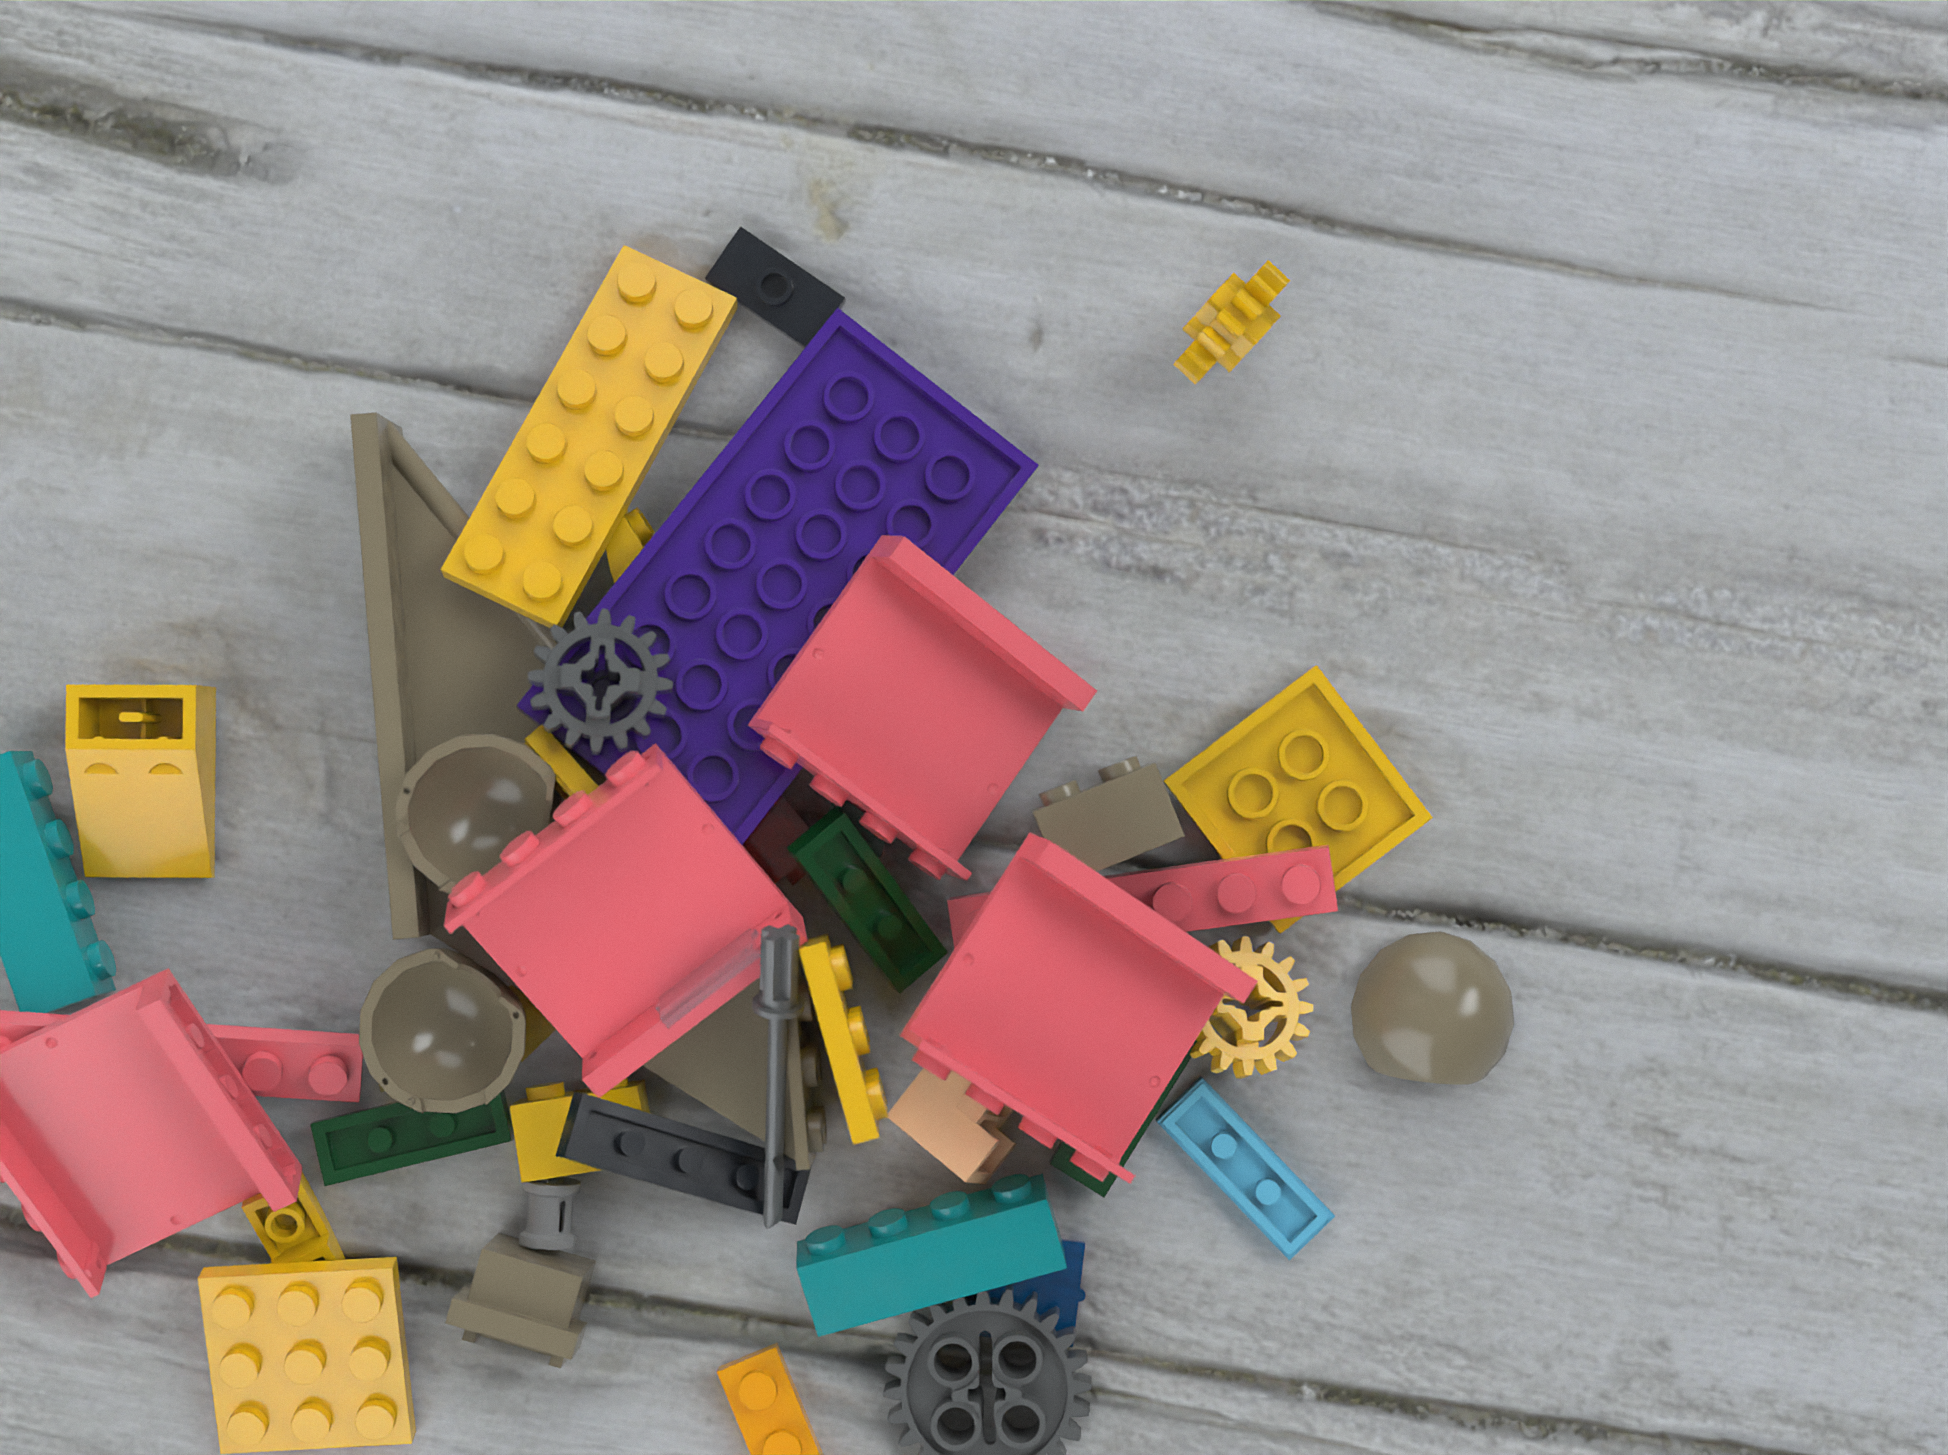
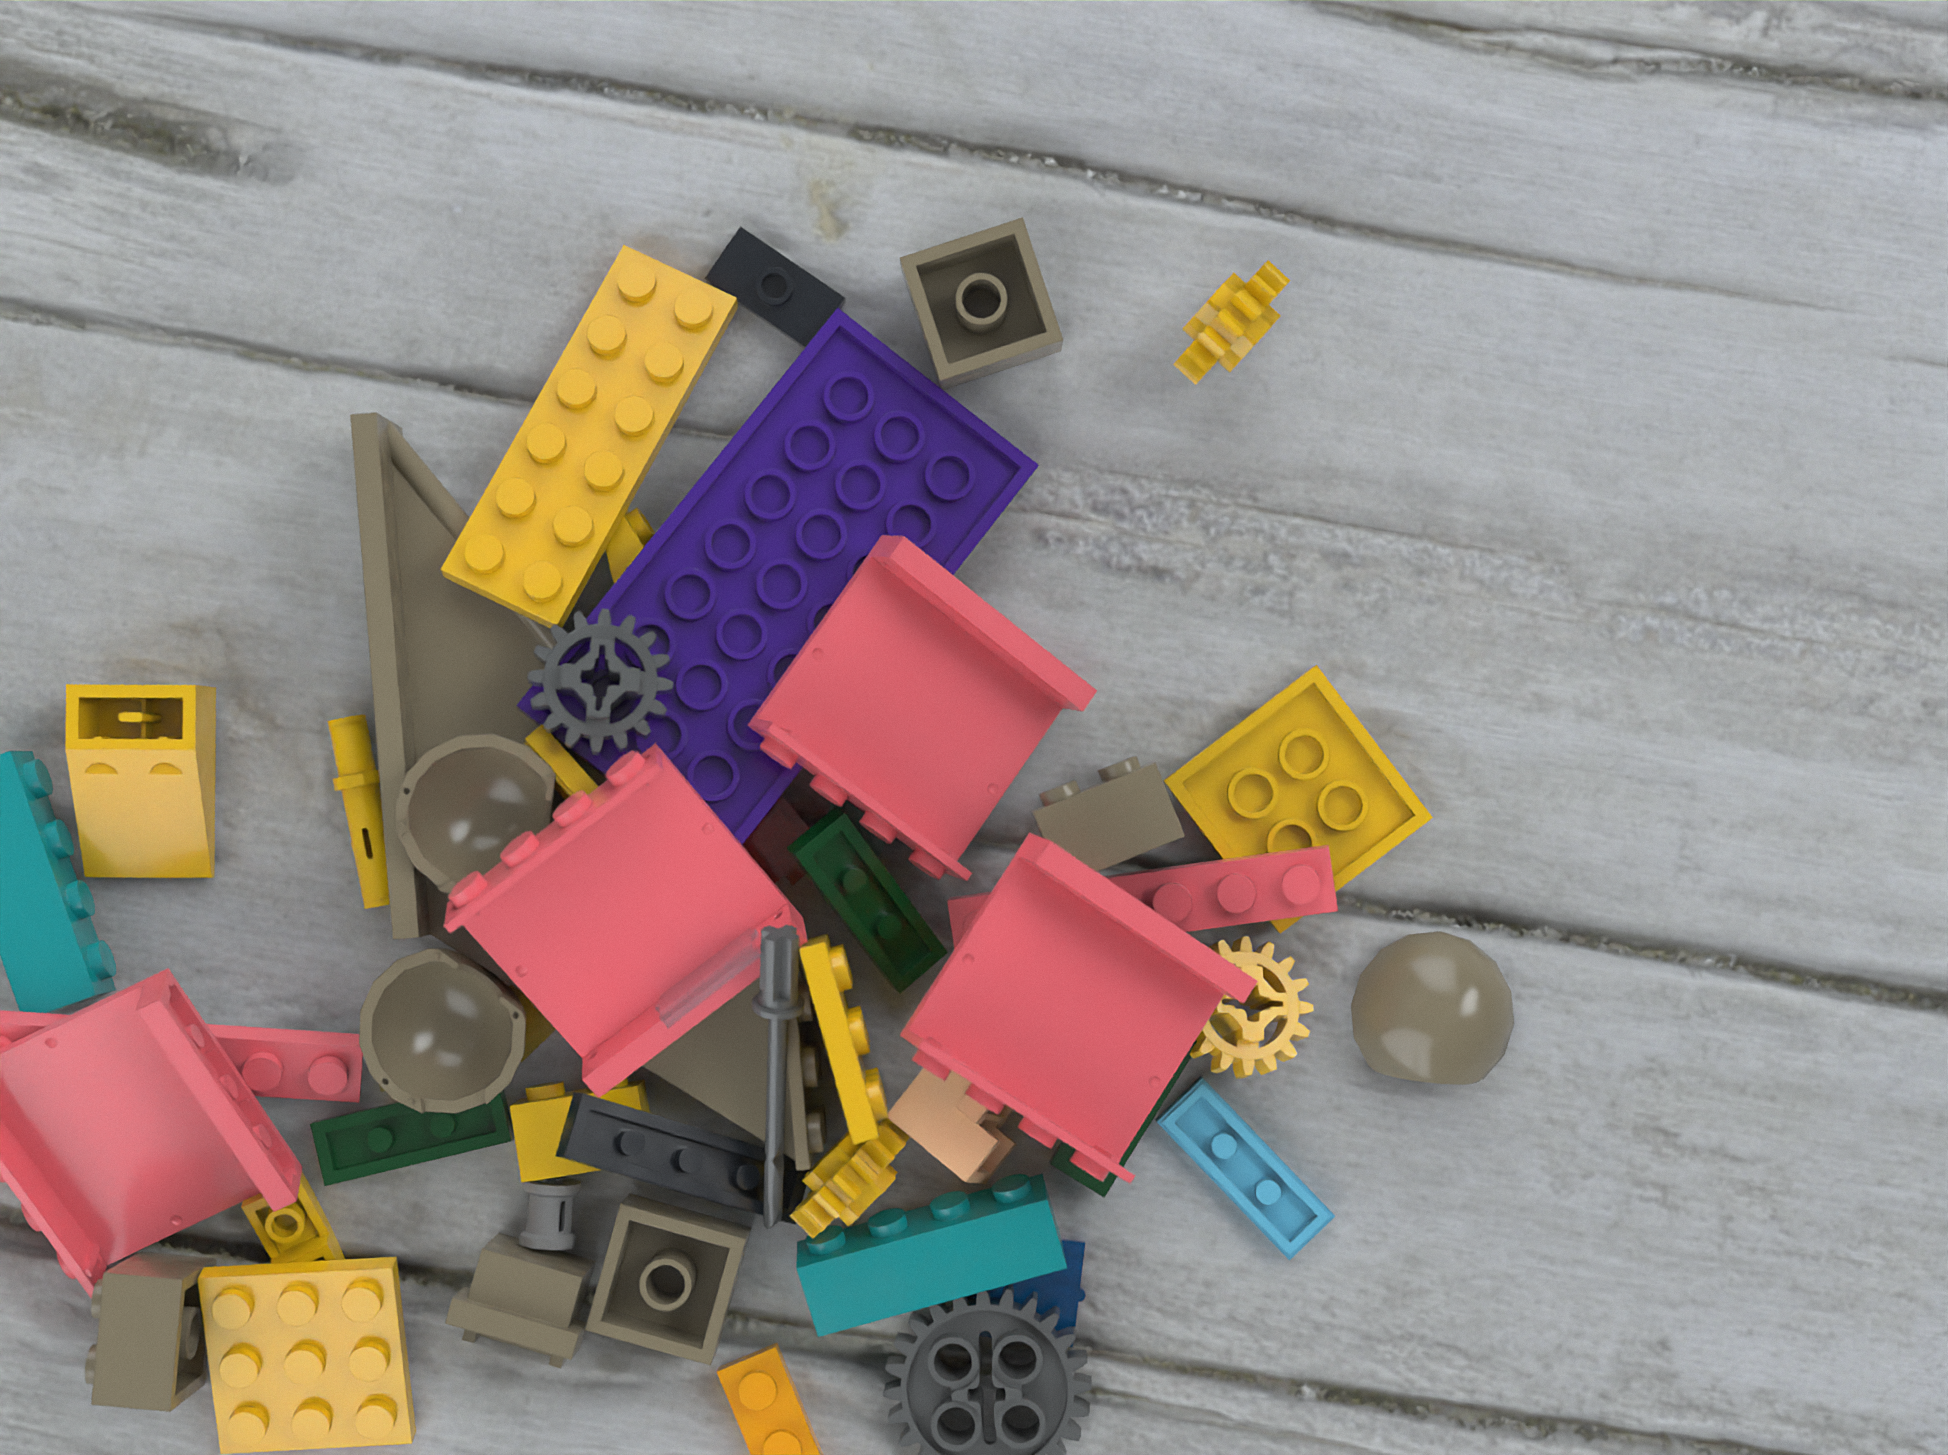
none -> dark tan brick [85,1251,217,1412]
none -> yellow pin [327,714,390,909]
none -> dark tan brick [585,1193,752,1366]
none -> yellow gear [790,1118,910,1238]
none -> dark tan brick [900,217,1063,390]

